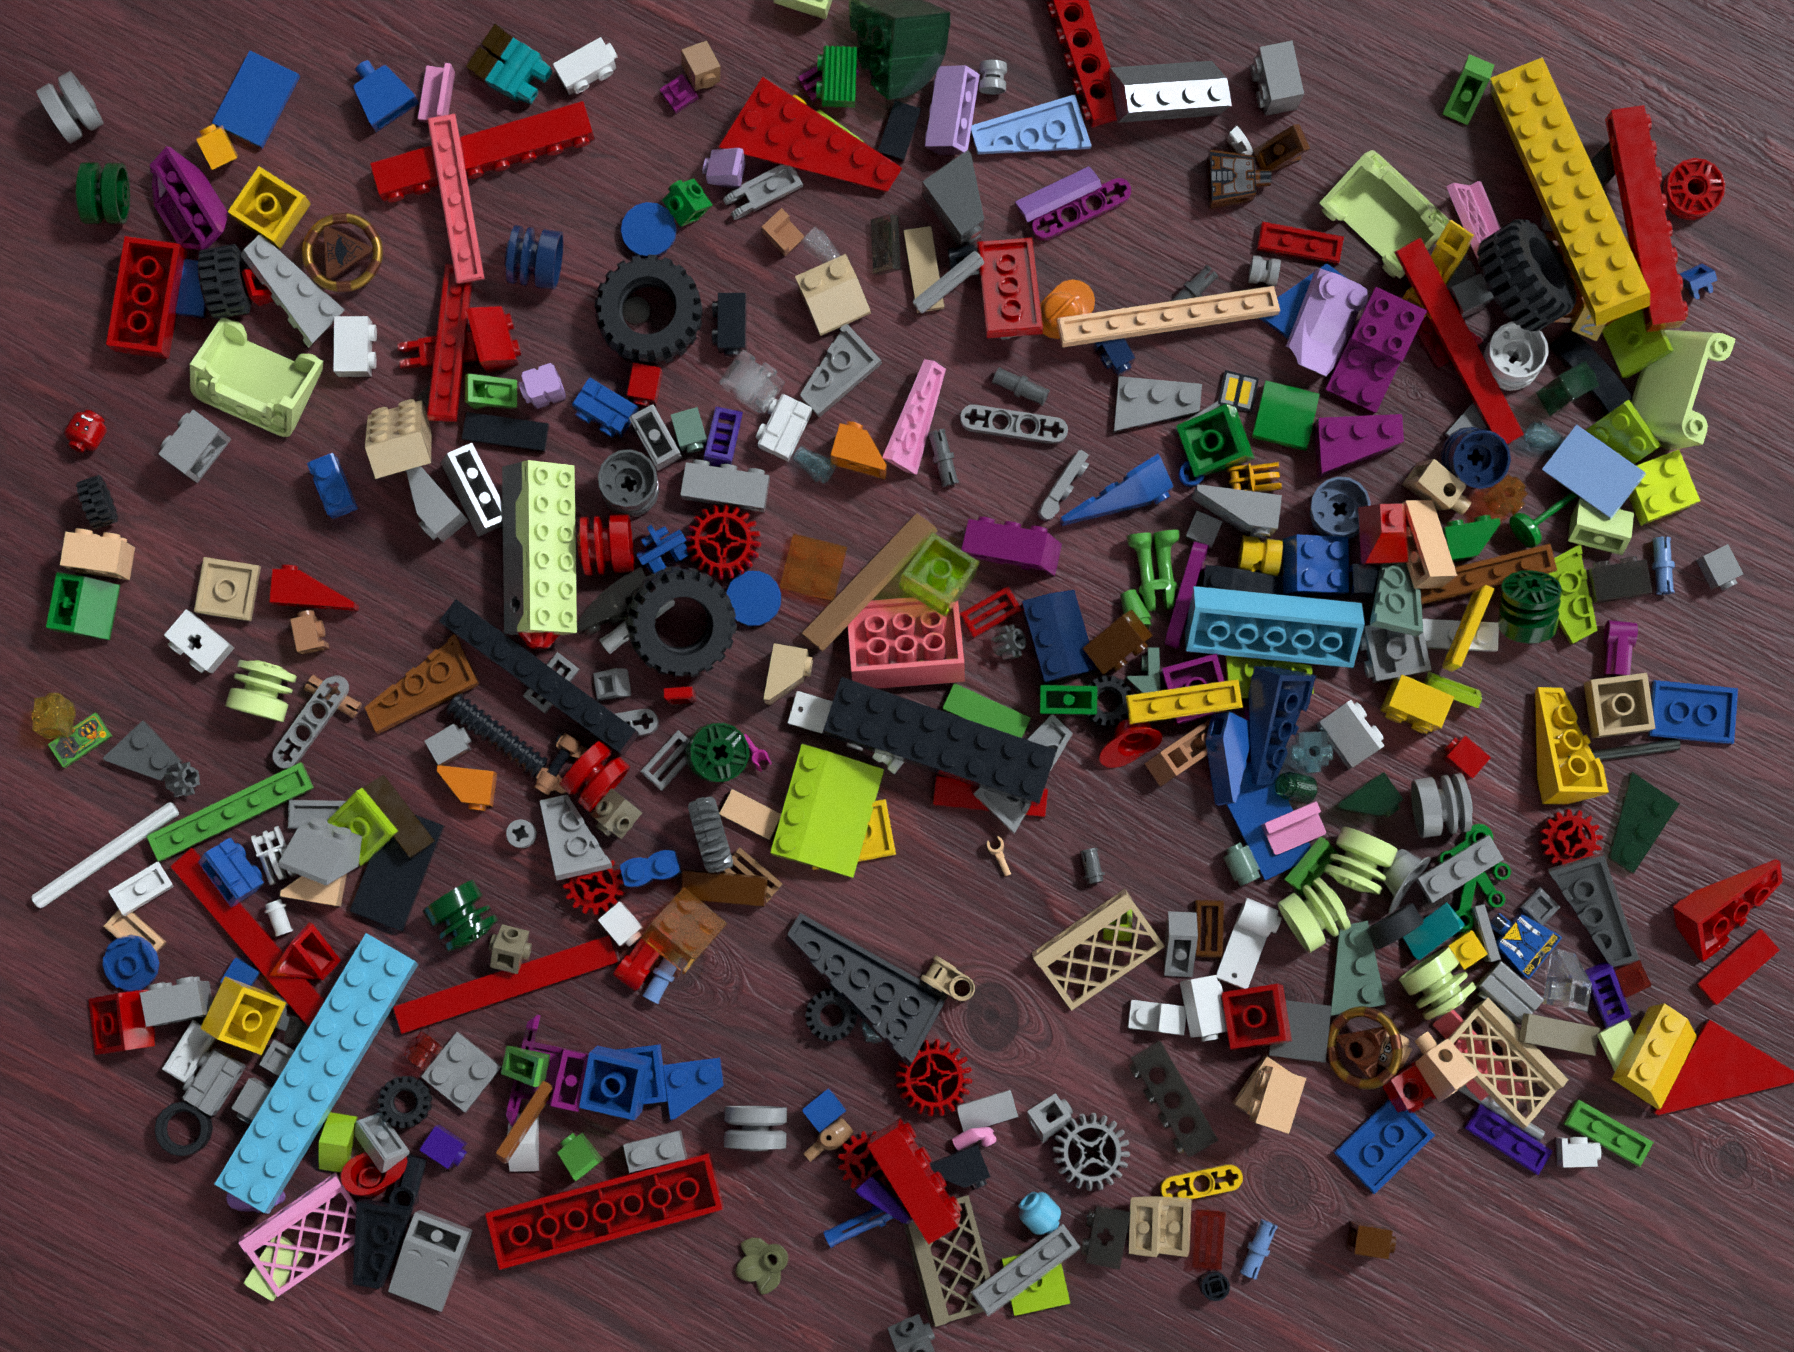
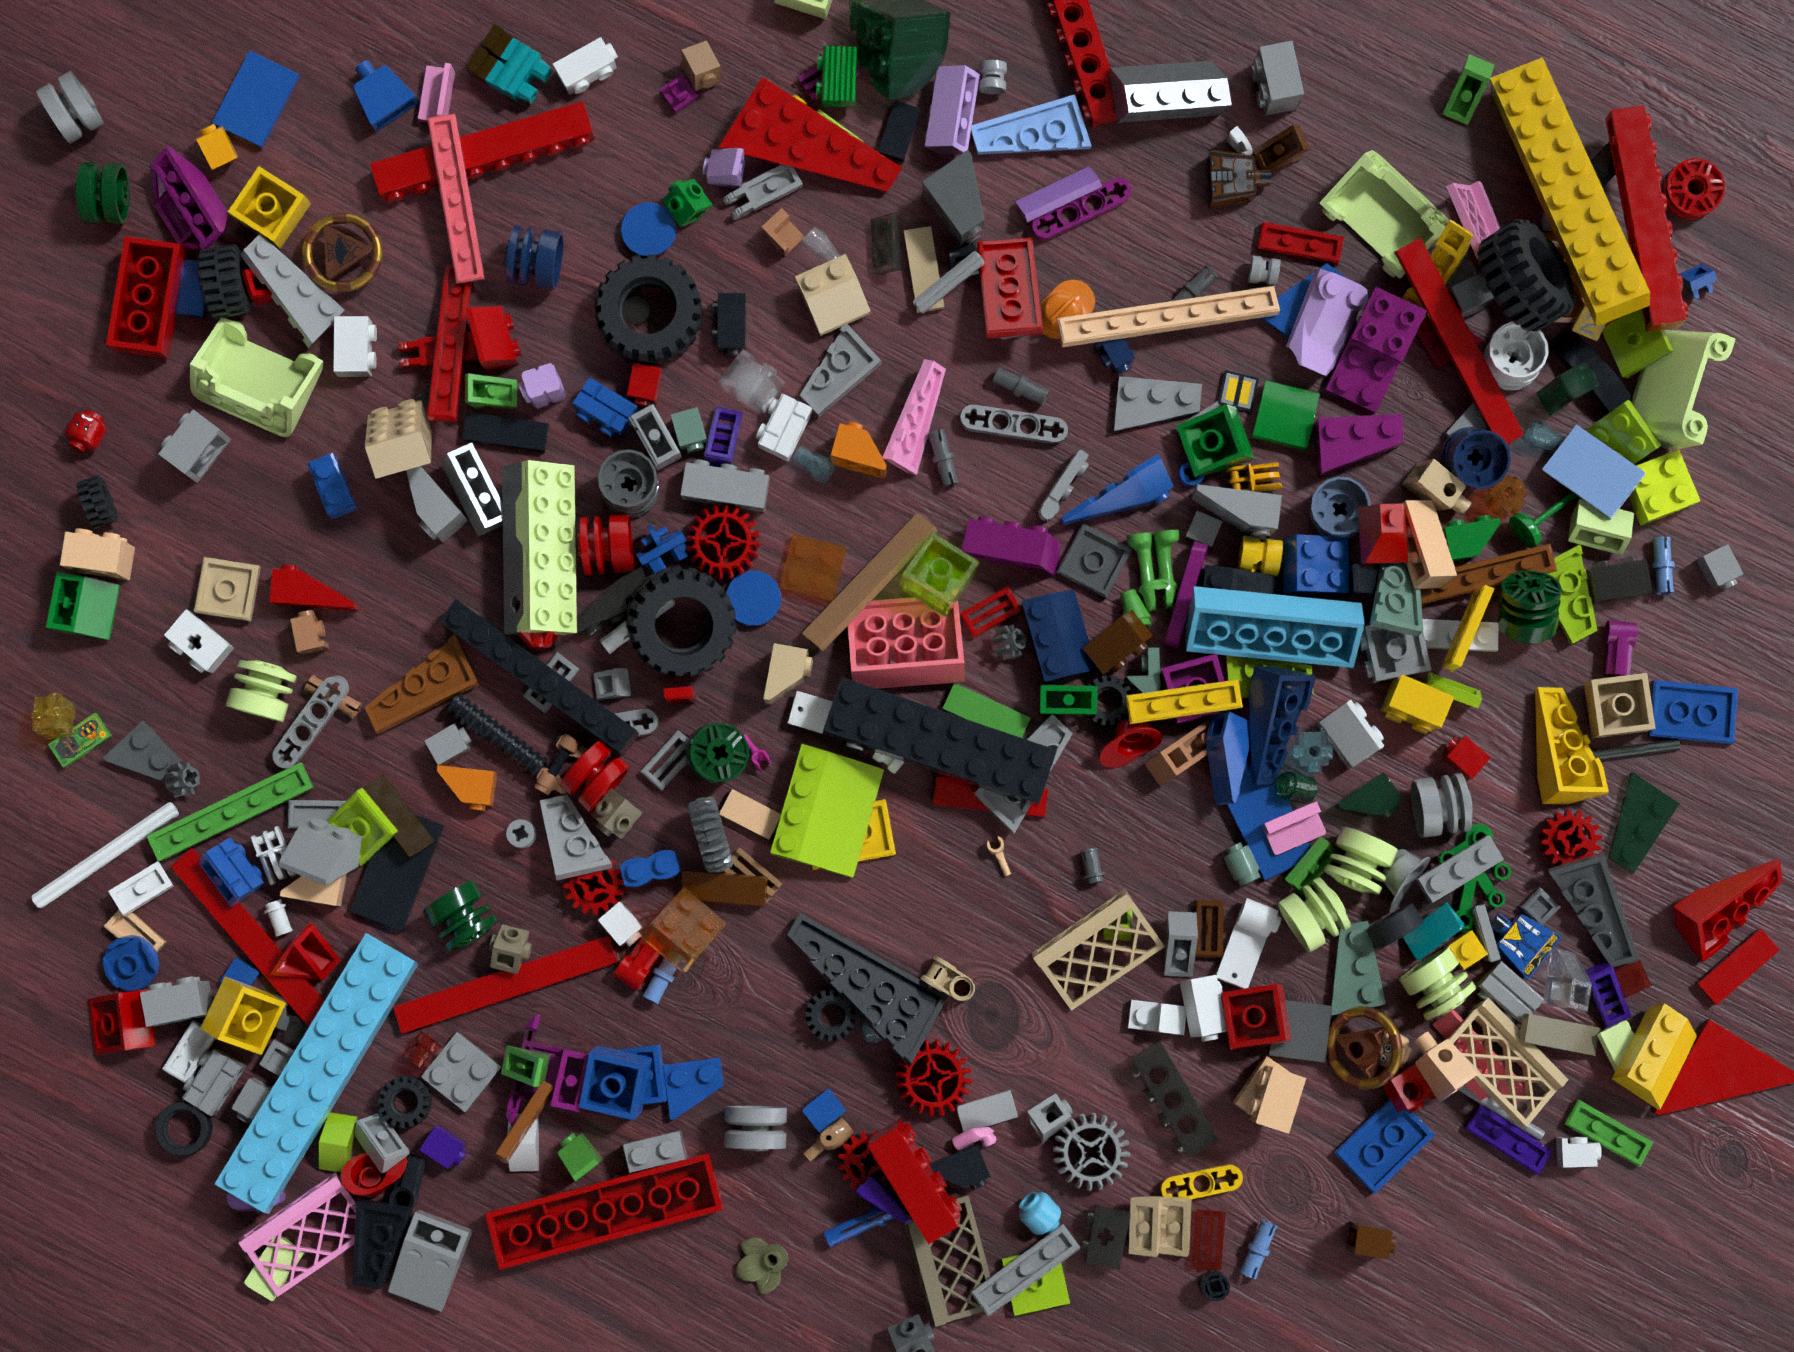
none -> dark grey tile [1057,523,1132,599]

